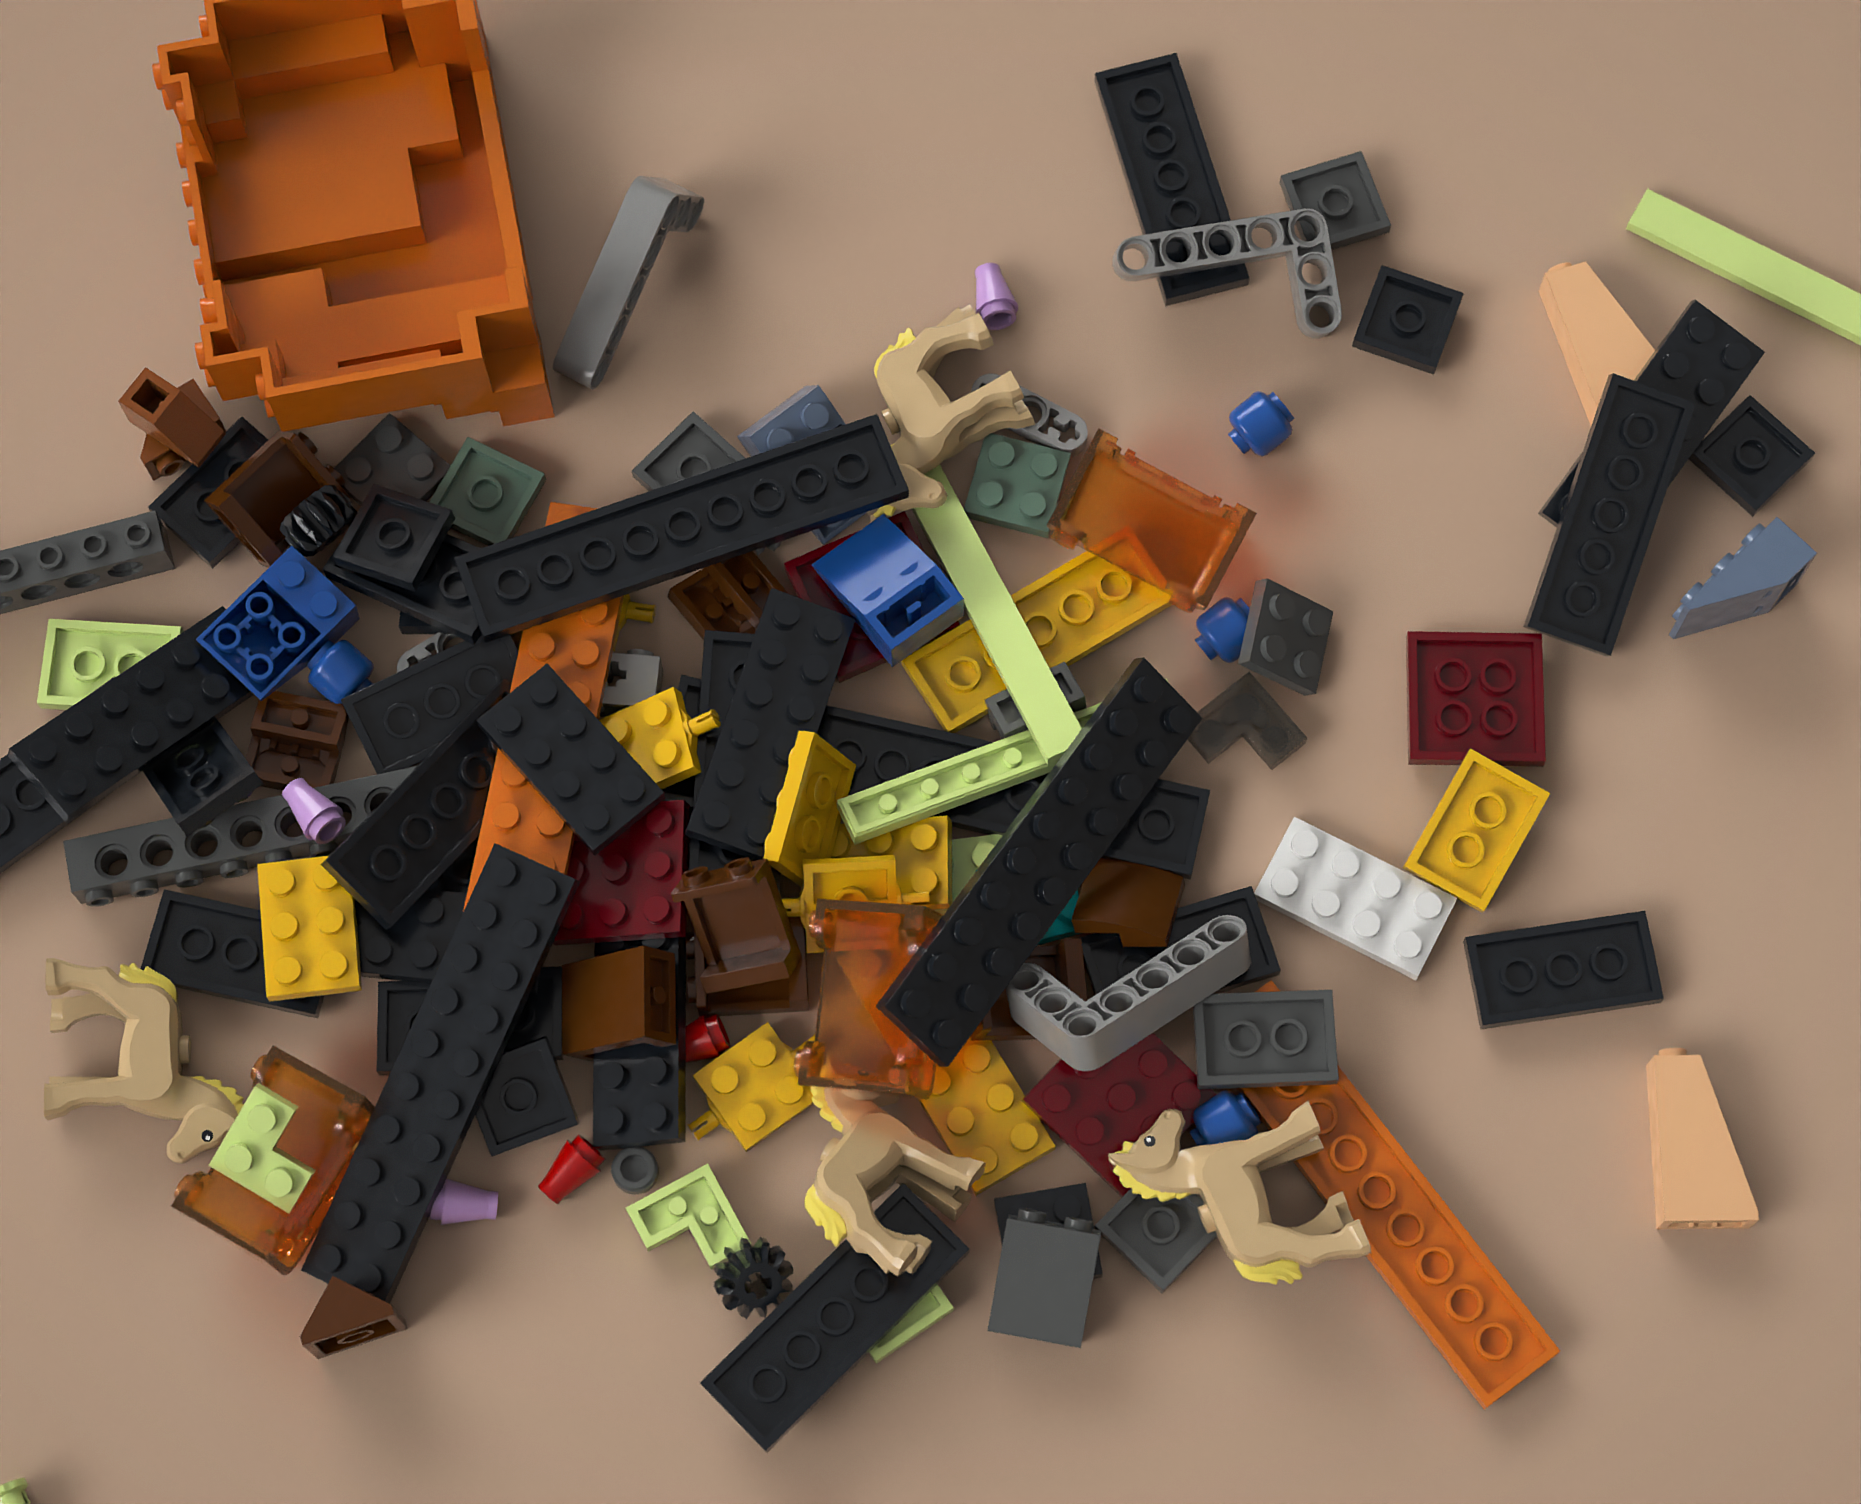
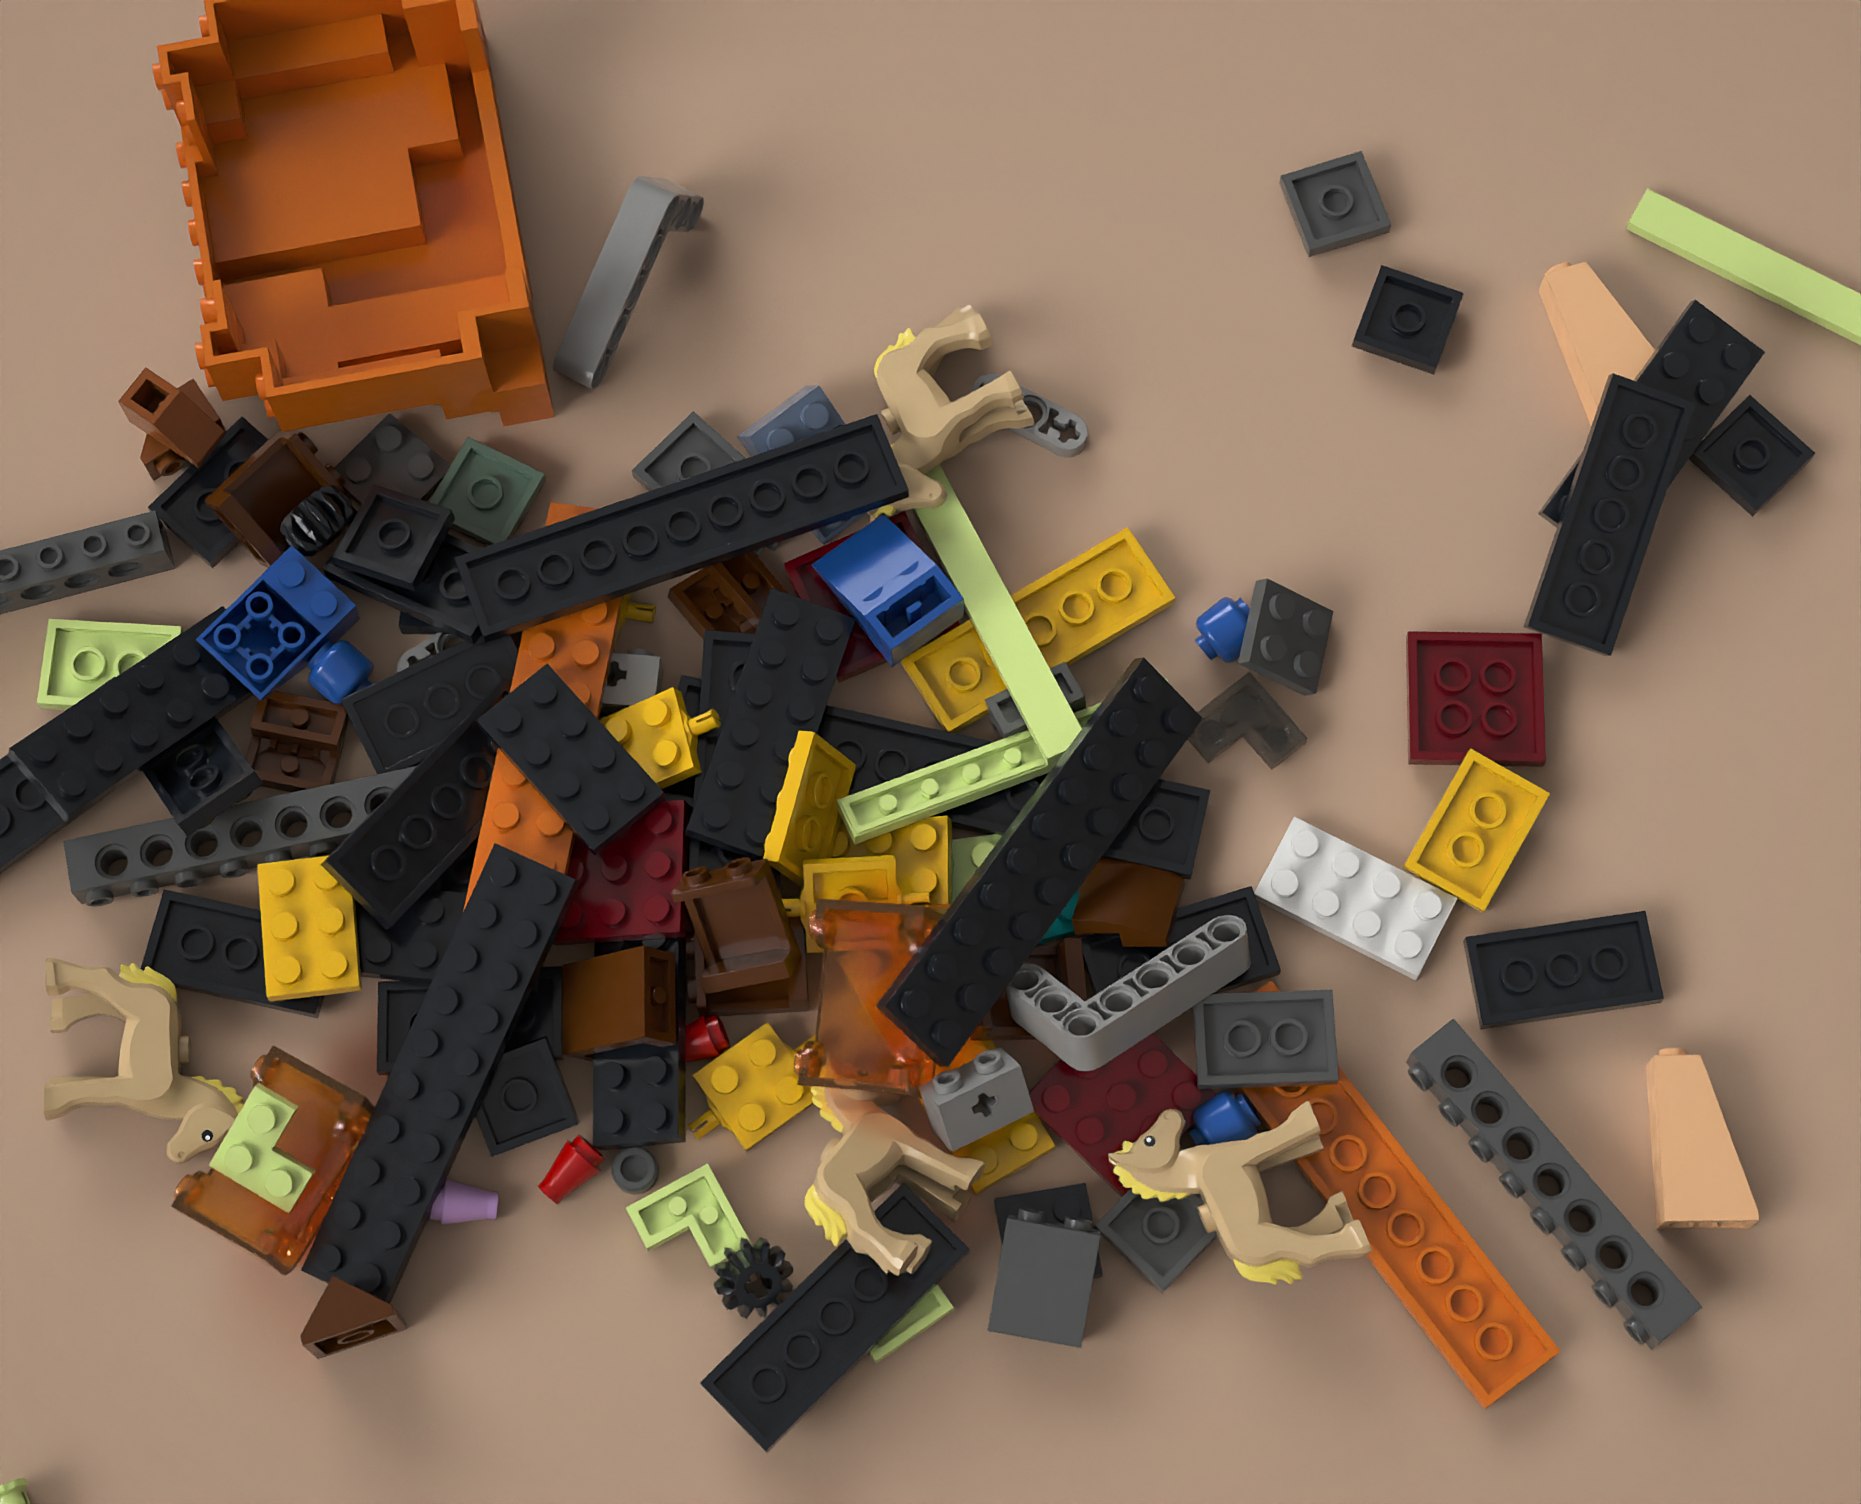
lavender cone [282,778,346,844] -> none
sand green plate [964,433,1071,538] -> none
lavender cone [975,263,1018,330] -> none
clear orange windscreen [1046,428,1257,614] -> none
black plate [1094,53,1250,306] -> none
light grey beam [1112,208,1342,339] -> none
blue head [1228,391,1295,456] -> none
sand blue slope [1669,517,1817,639] -> none
none -> light grey brick [919,1047,1034,1152]
none -> dark grey brick [1406,1018,1702,1350]

